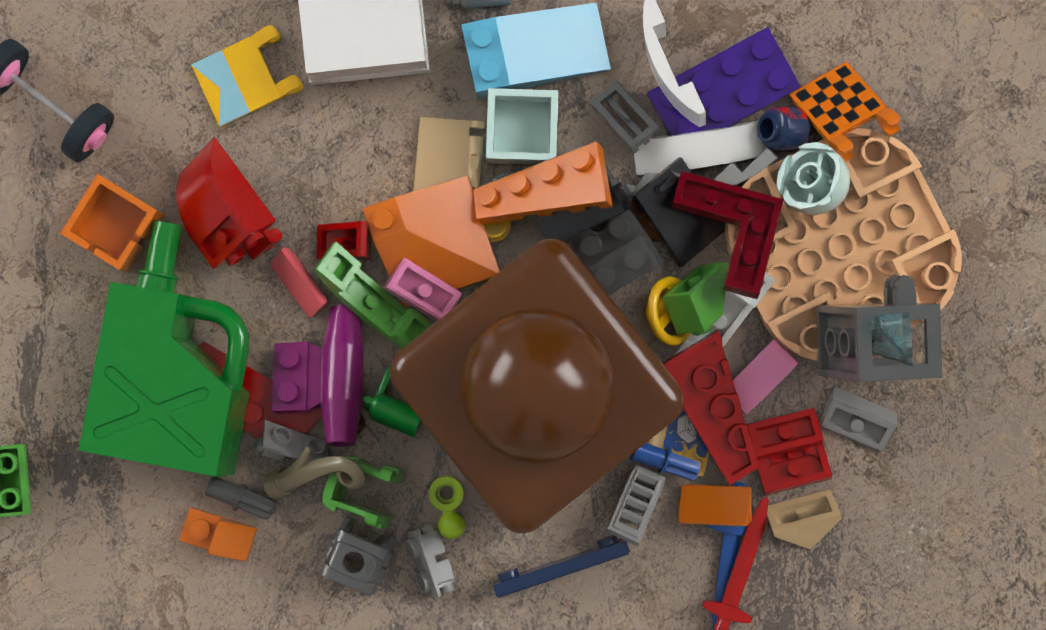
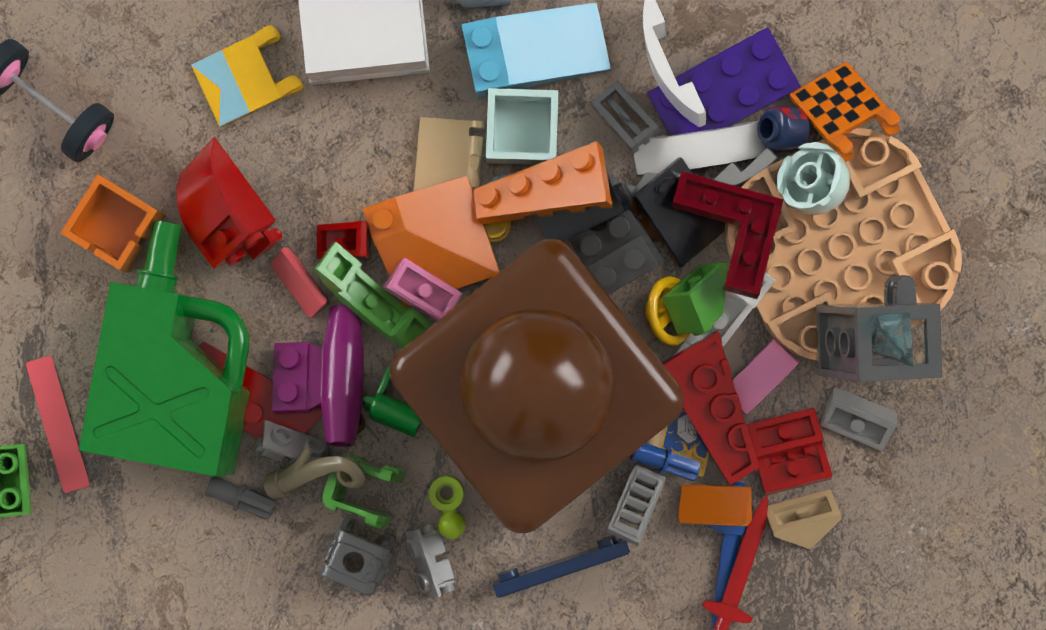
orange slope [179,507,258,561] -> none
none -> coral sticker [26,355,90,493]

